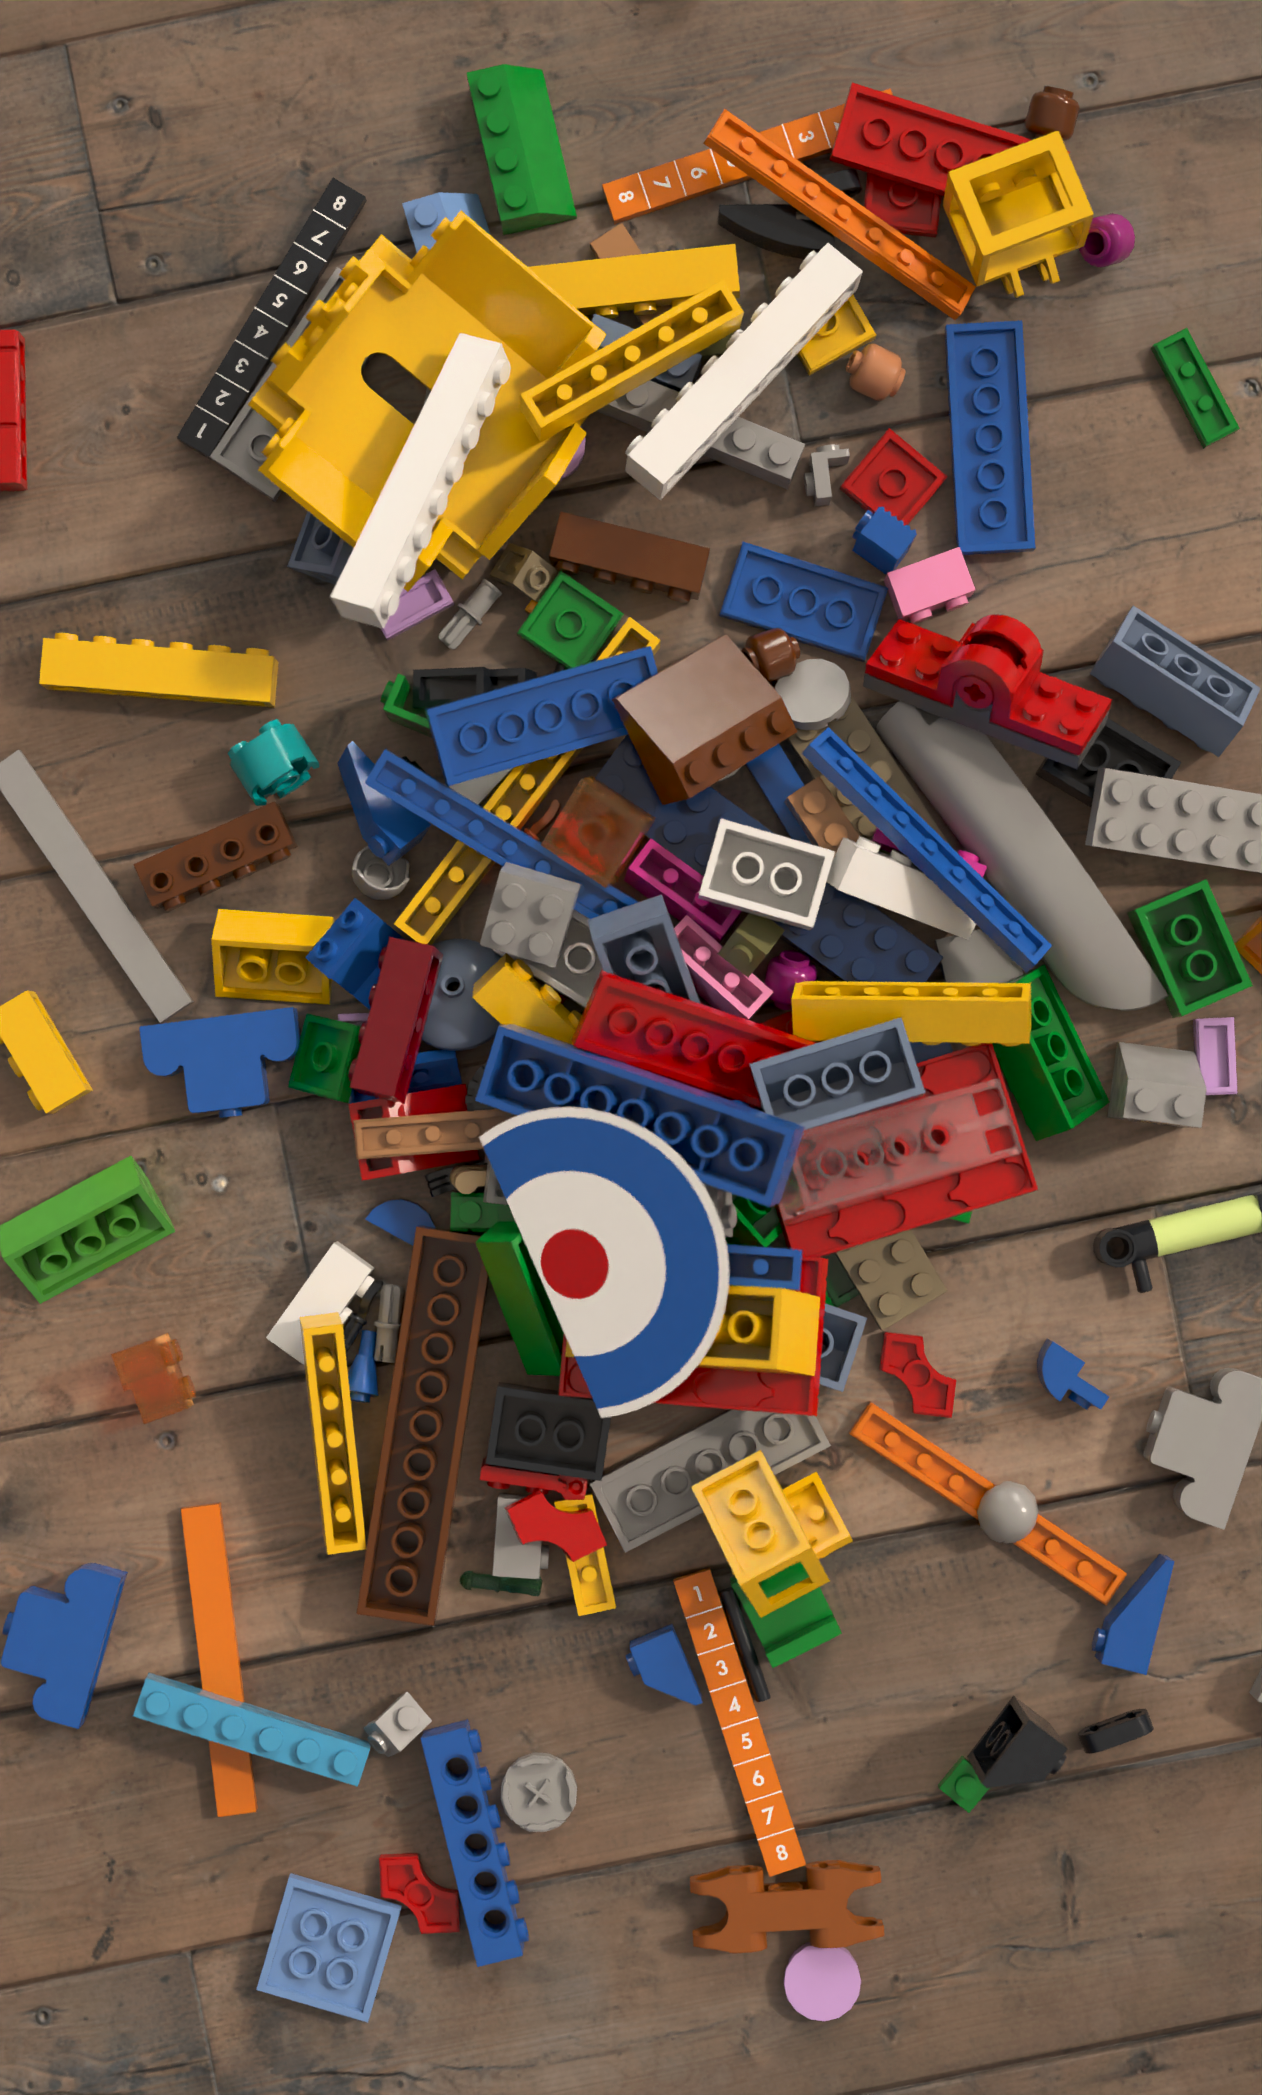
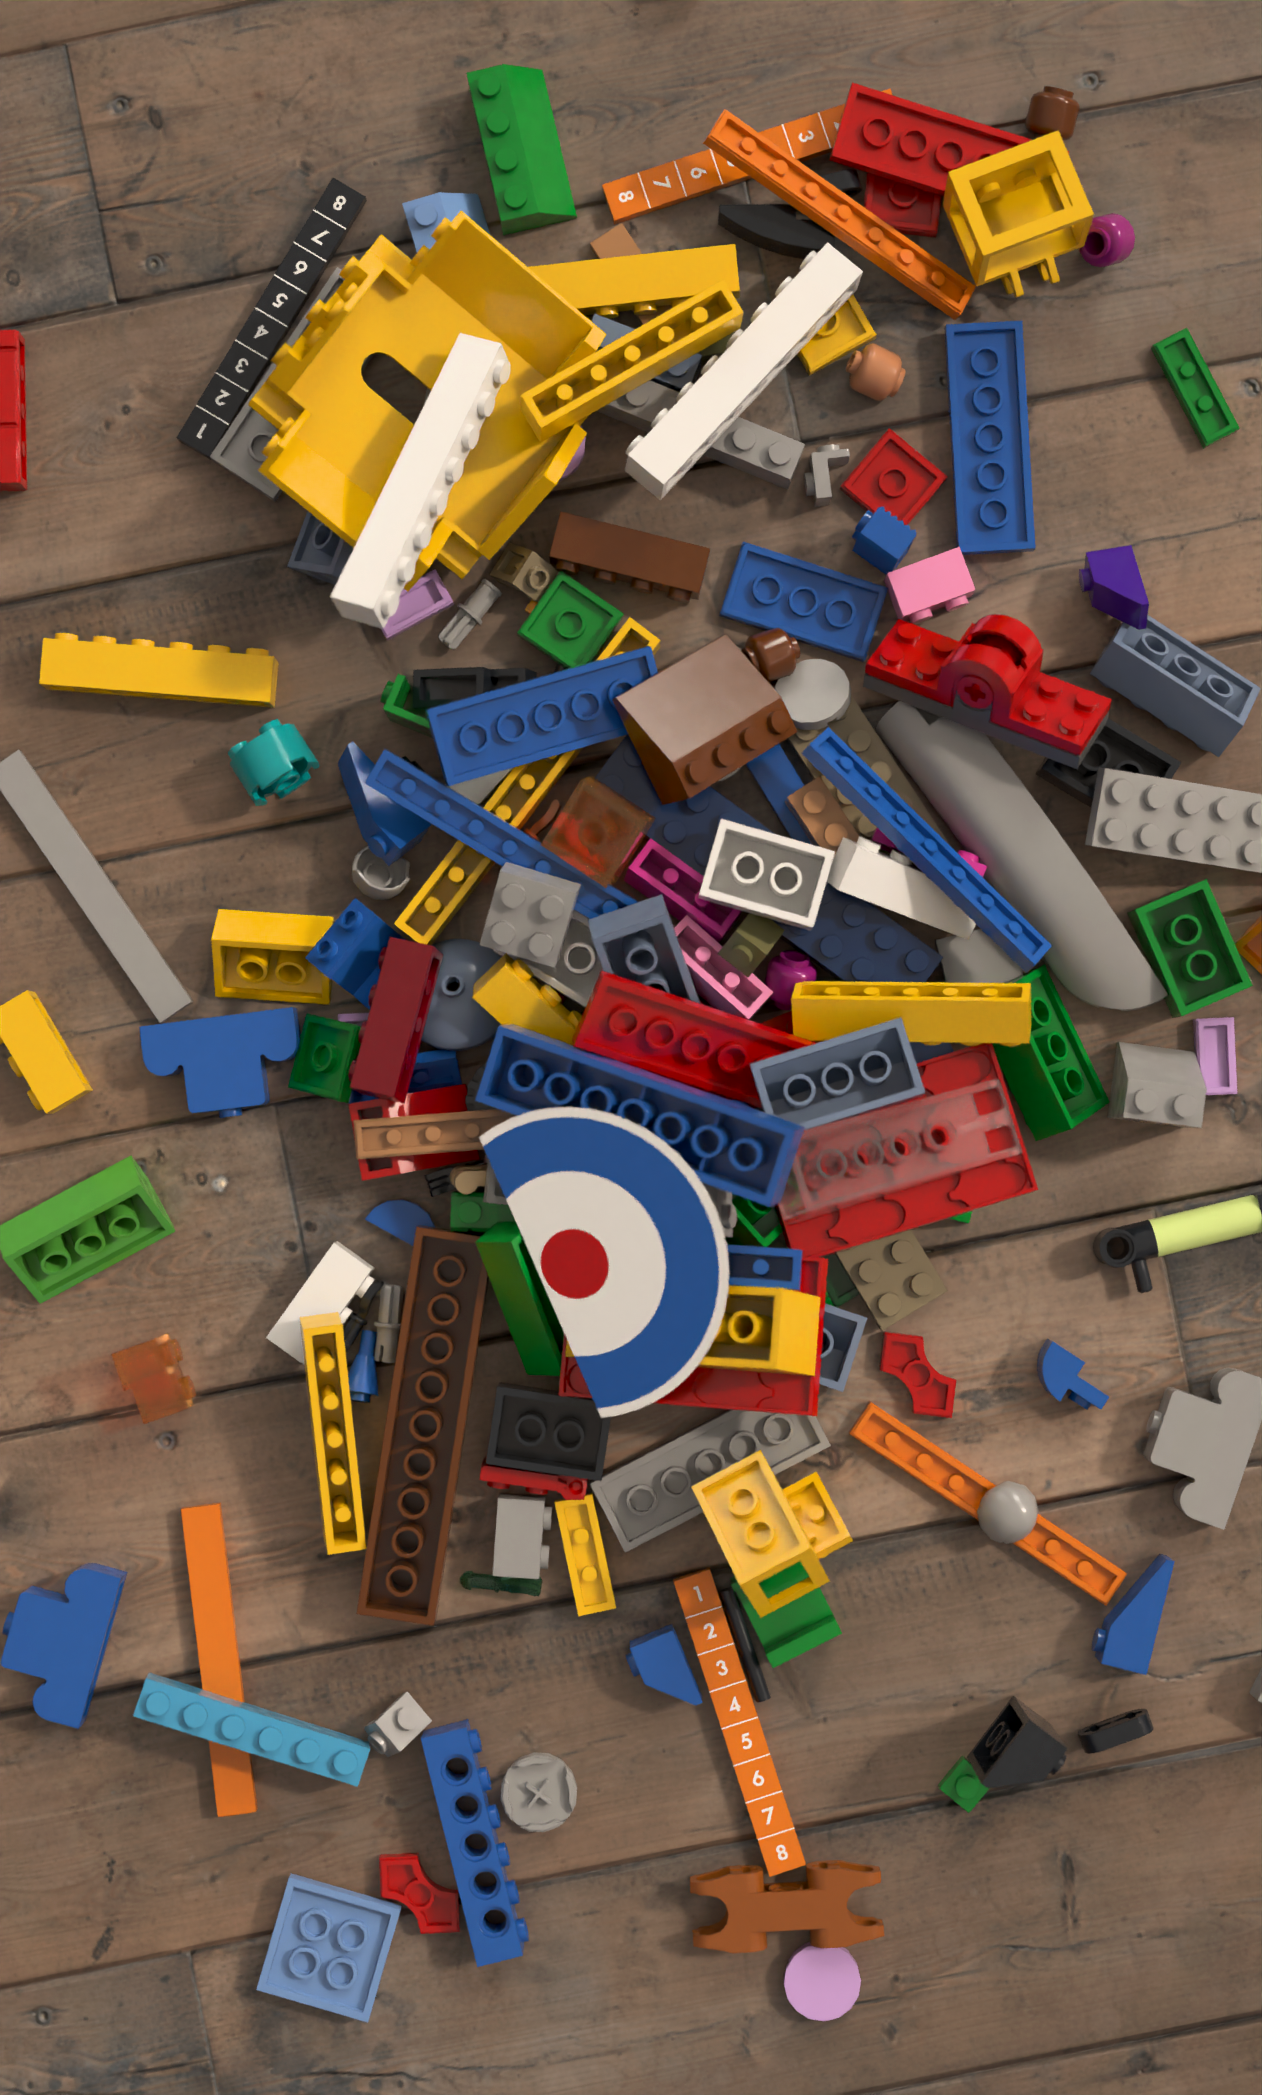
reddish brown brick [133,801,298,912] -> none
red tile [504,1491,607,1562] -> none
none -> dark purple slope [1079,545,1149,630]

